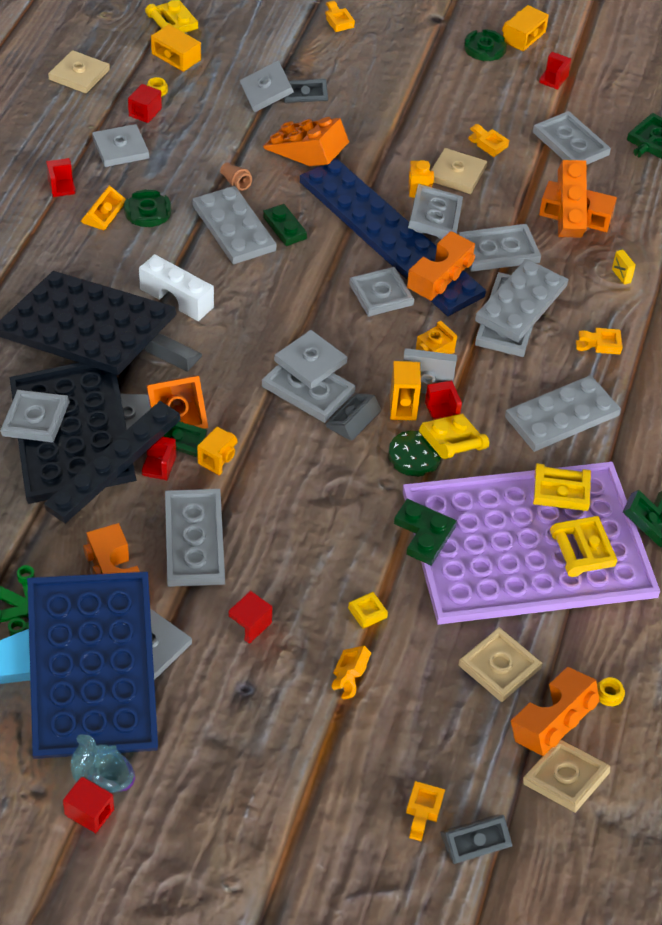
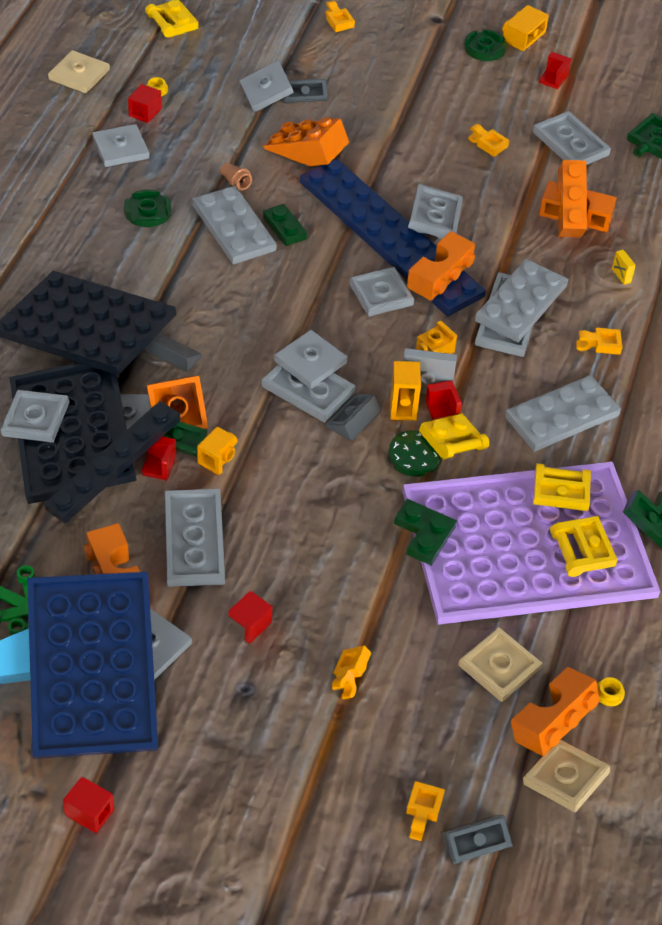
red panel [46,158,76,197] -> none
clear light blue hair [71,735,135,793] -> none
light orange slope [80,185,126,231] -> none
white arch [139,254,214,321] -> none
light orange brick [151,25,201,72] -> none
yellow tile [348,592,388,629] -> none
light orange brick [408,160,434,197] -> none
tan plate [431,148,487,194] -> none
light grey plate [458,224,541,272] -> none

